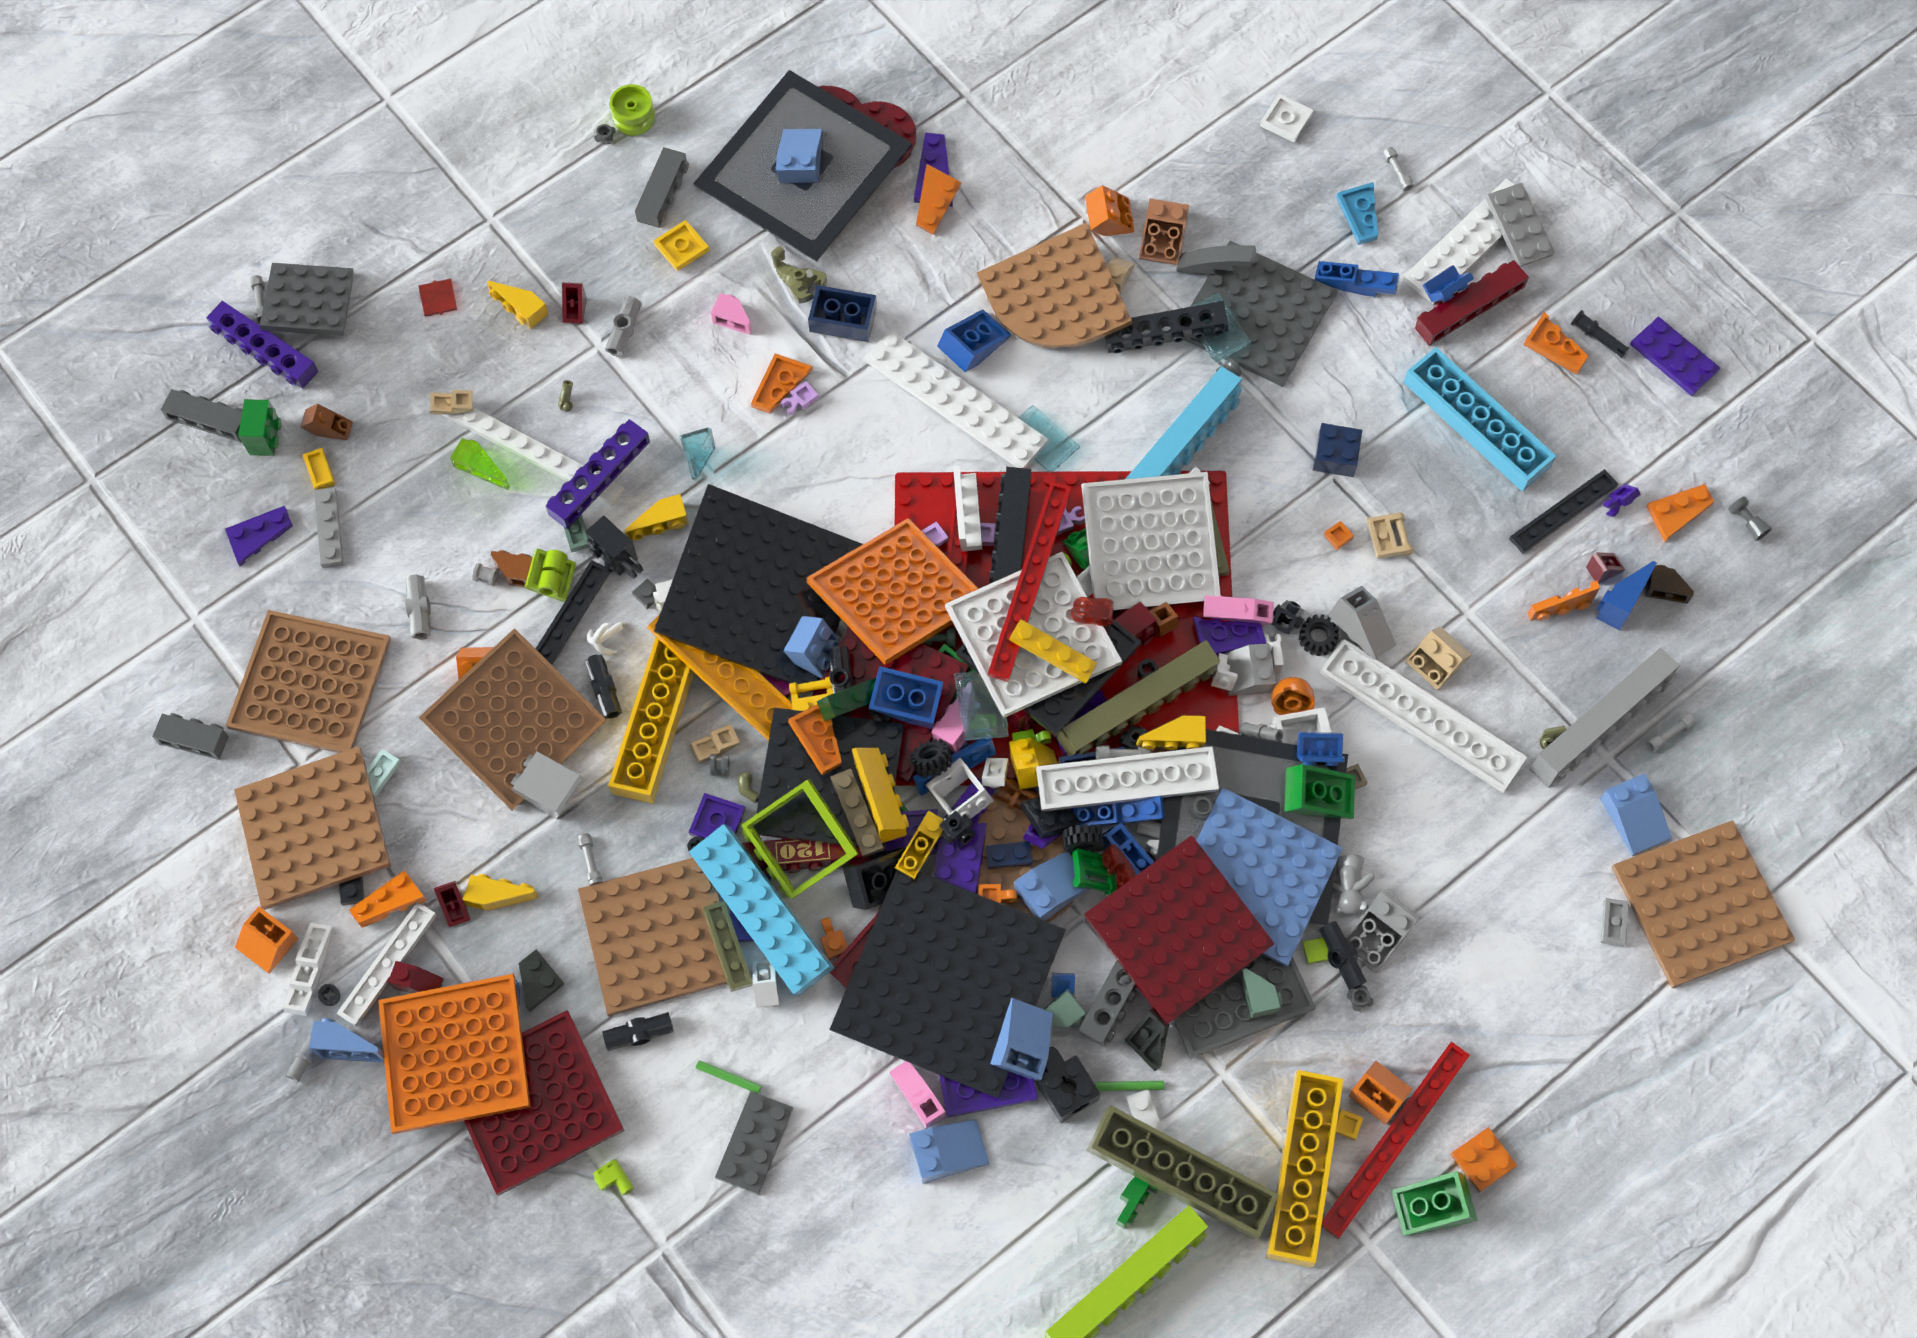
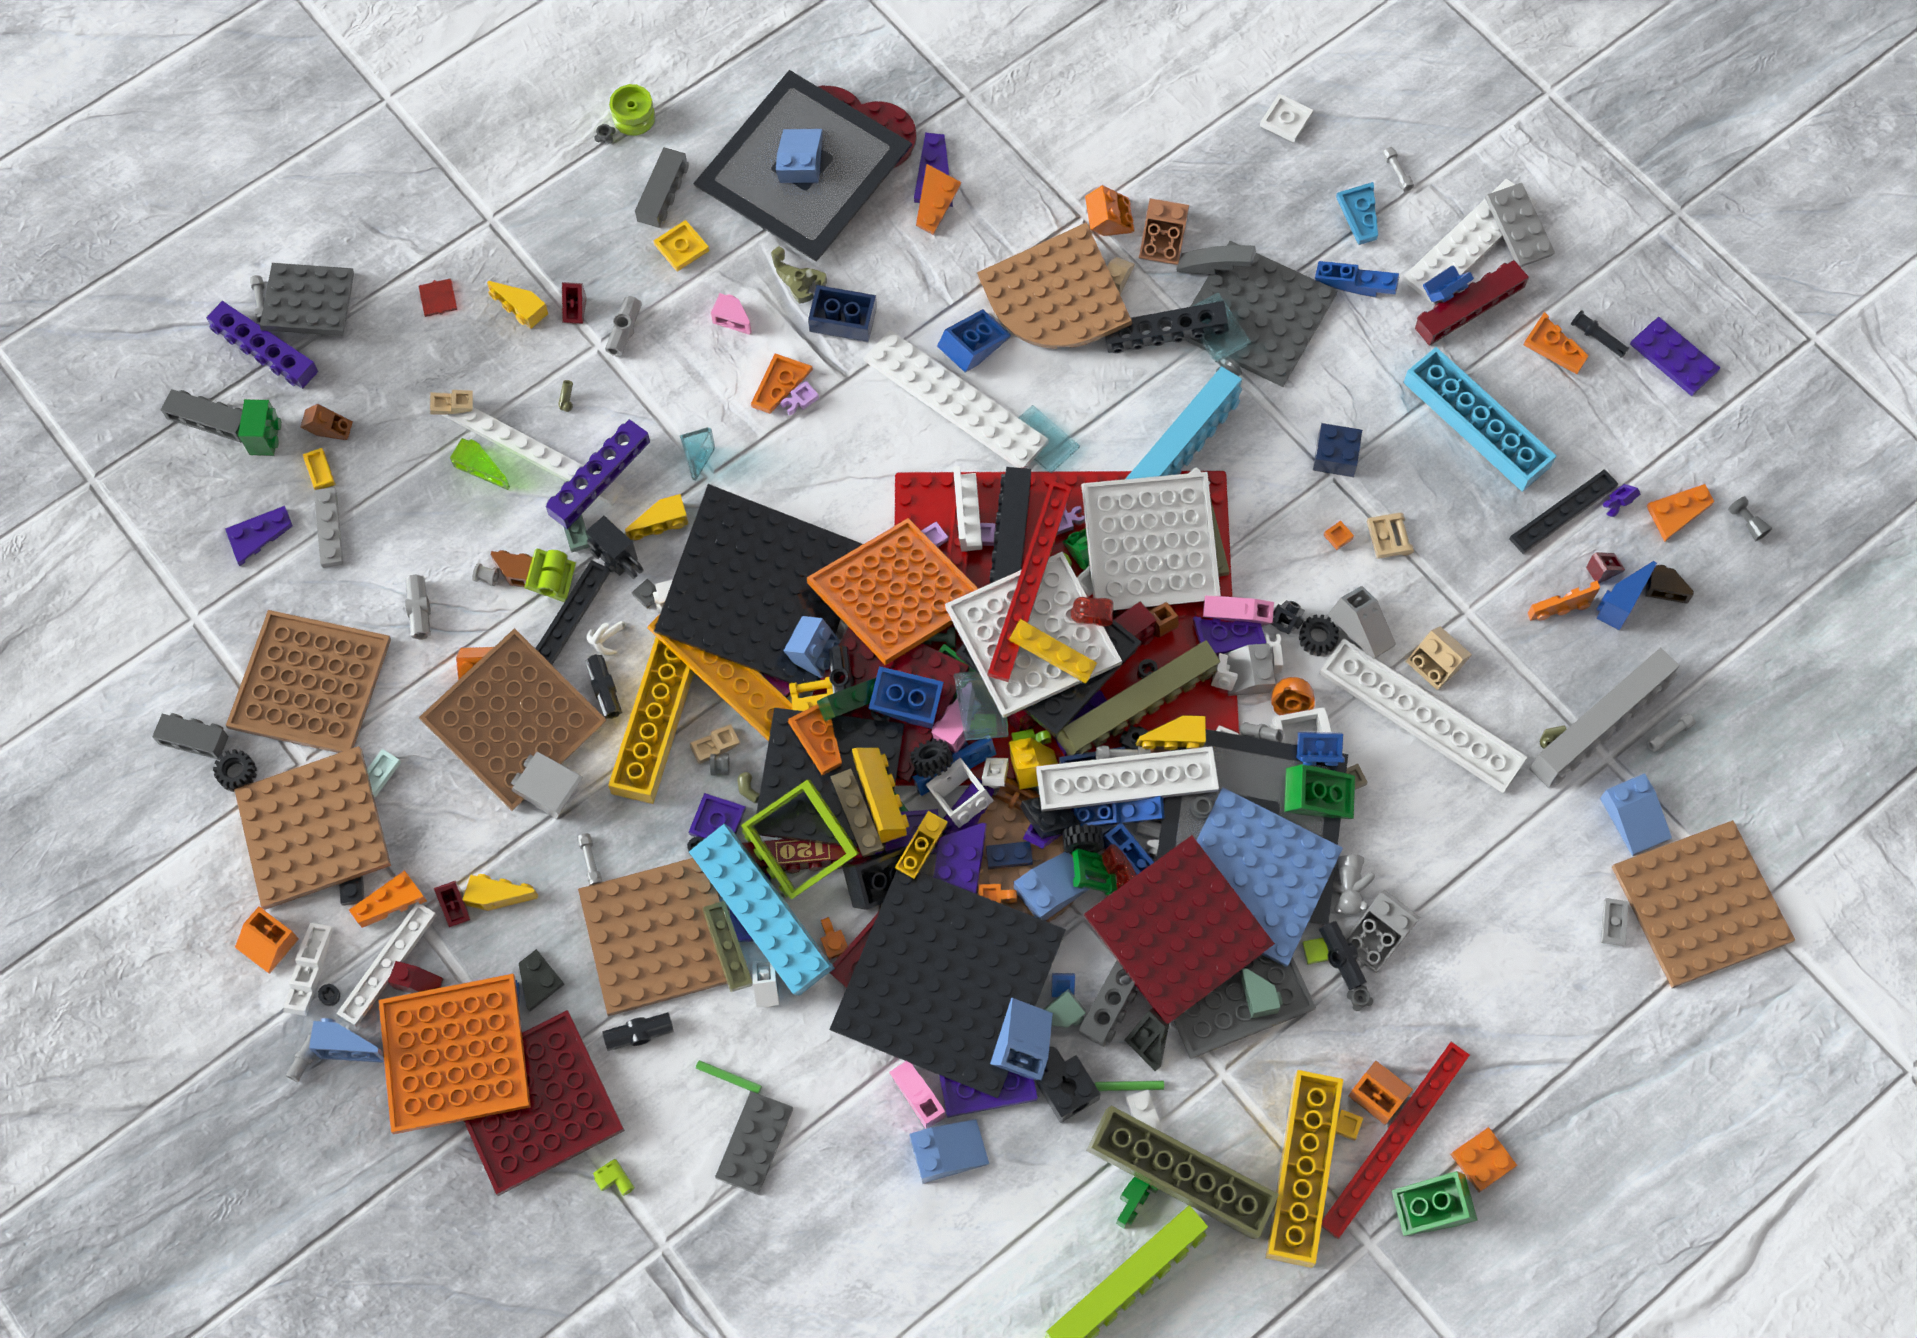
black brick [939,810,977,850] -> none
none -> black tyre [213,749,257,792]

